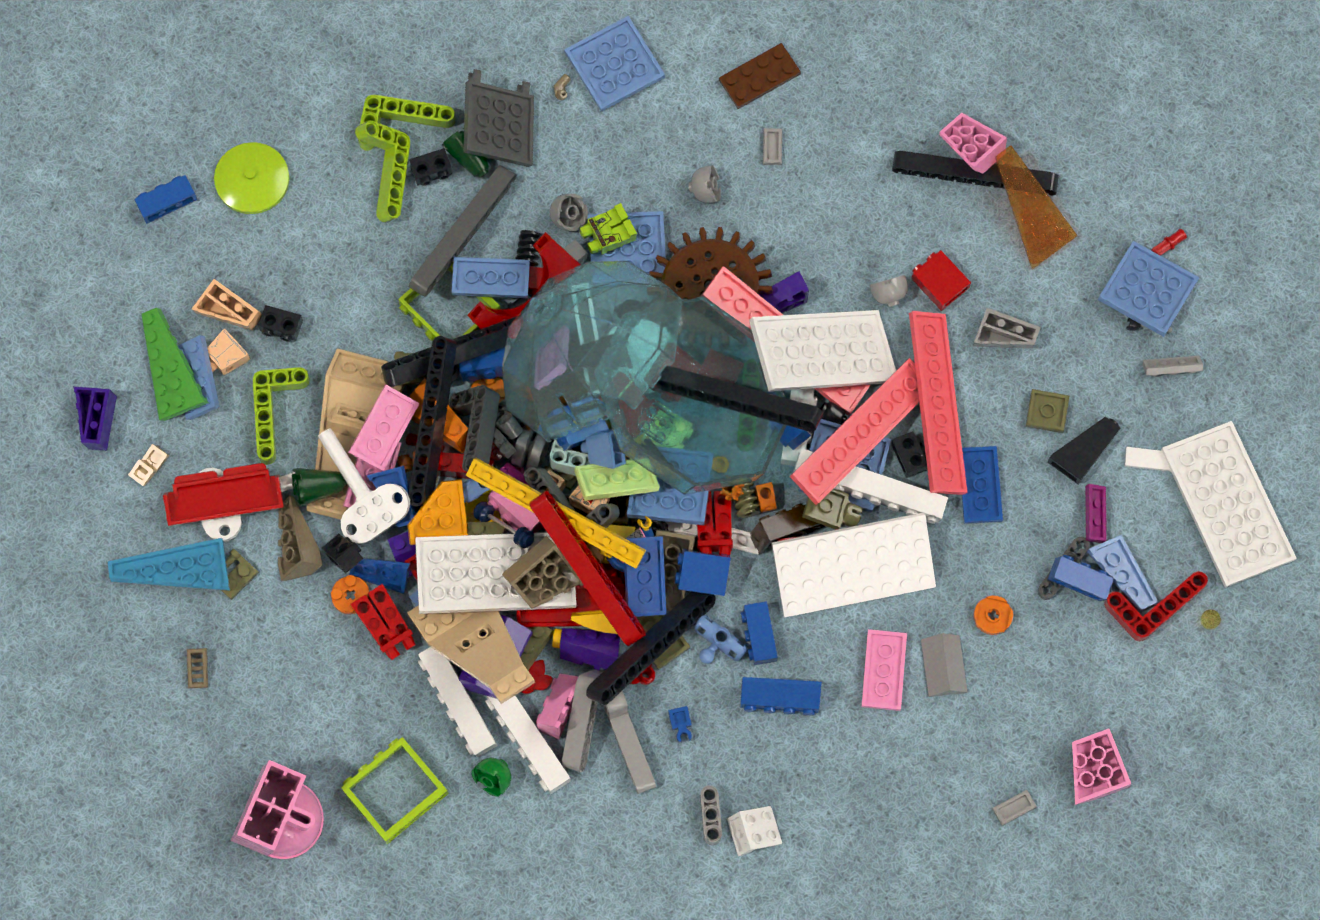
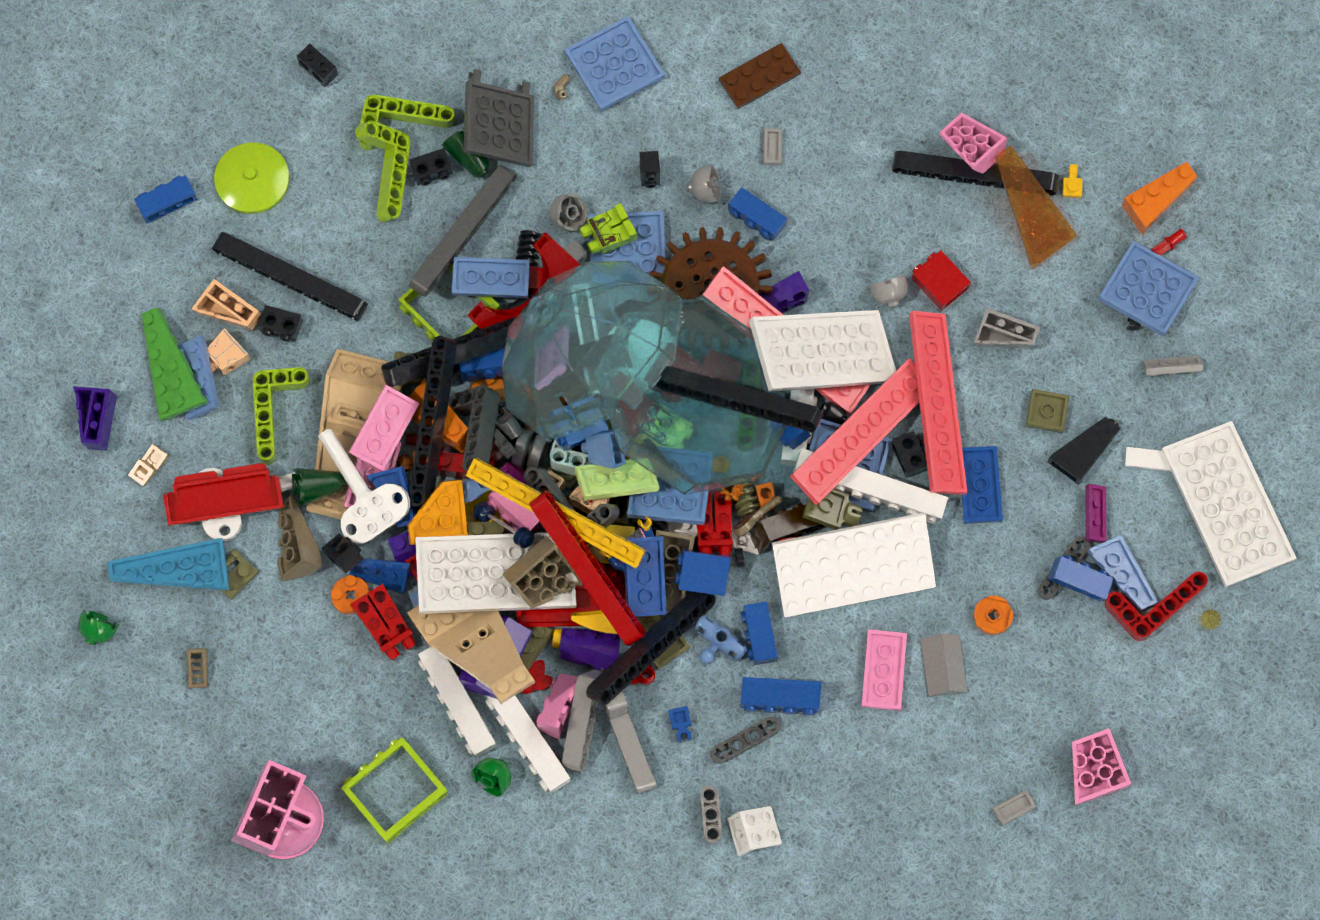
none -> green cylinder [78,610,119,645]
none -> black beam [212,232,368,321]
none -> black brick [297,43,338,87]
none -> black brick [639,151,660,188]
none -> dark grey beam [711,717,780,764]
none -> blue brick [728,187,787,241]
none -> dark tan piece [732,496,782,536]
none -> black tile [735,548,745,568]
none -> yellow plate [1062,164,1082,198]
none -> orange wedge [1122,162,1197,235]

